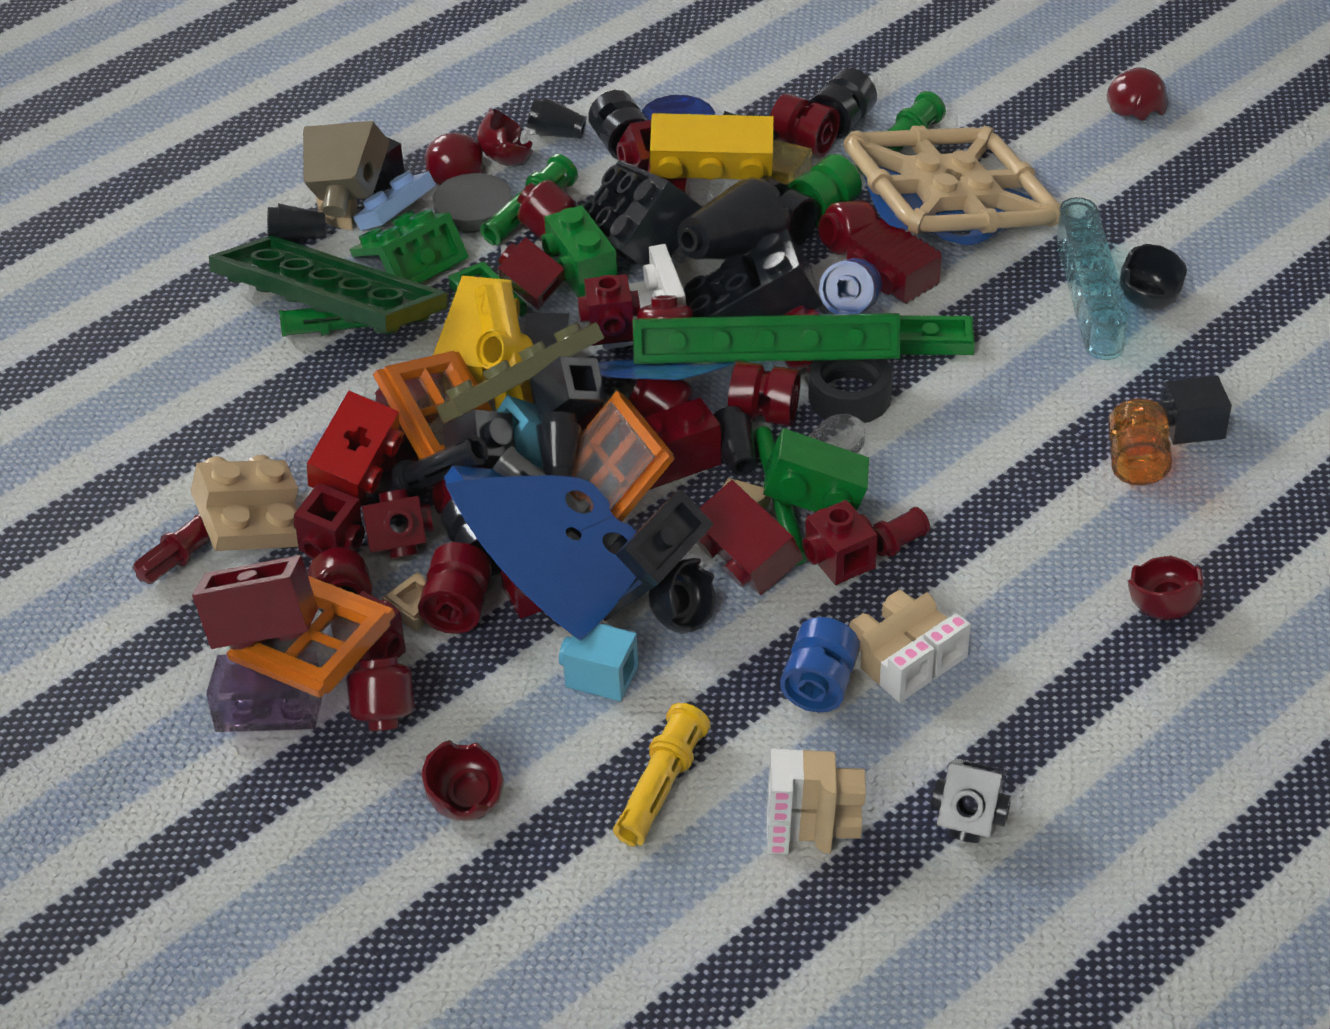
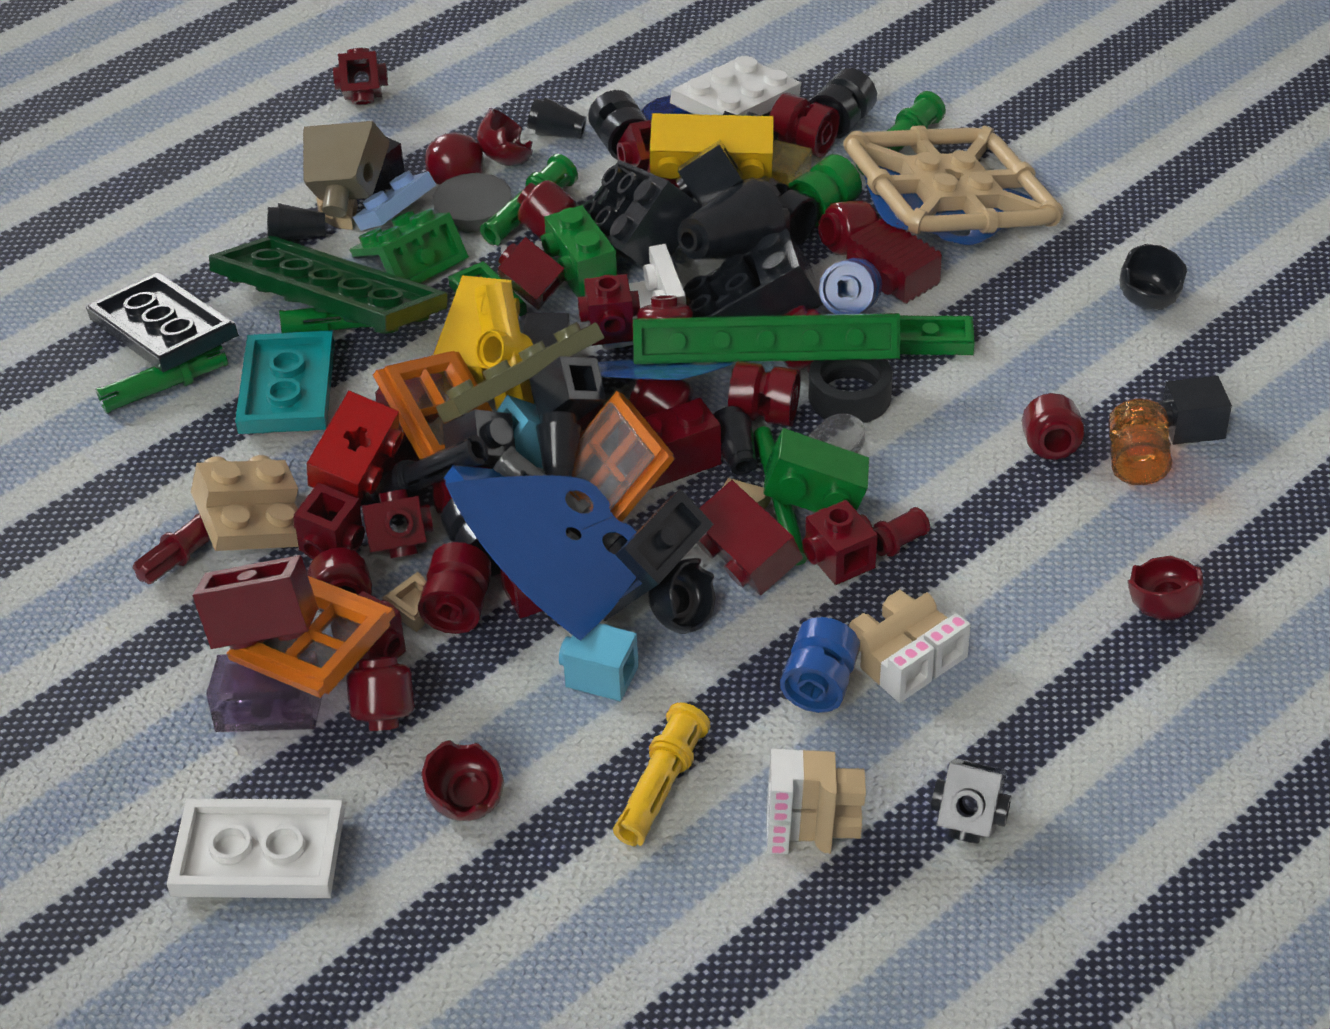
clear light blue beam [1056,197,1129,360] -> none
dark red hair [1106,67,1168,121] -> none
none -> black tile [86,273,239,372]
none -> green pin [95,345,228,414]
none -> white plate [167,798,345,898]
none -> teal plate [235,331,335,434]
none -> dark red brick [333,48,388,105]
none -> white plate [670,56,801,116]
none -> black brick [676,139,743,206]
none -> dark red head [1021,393,1085,460]

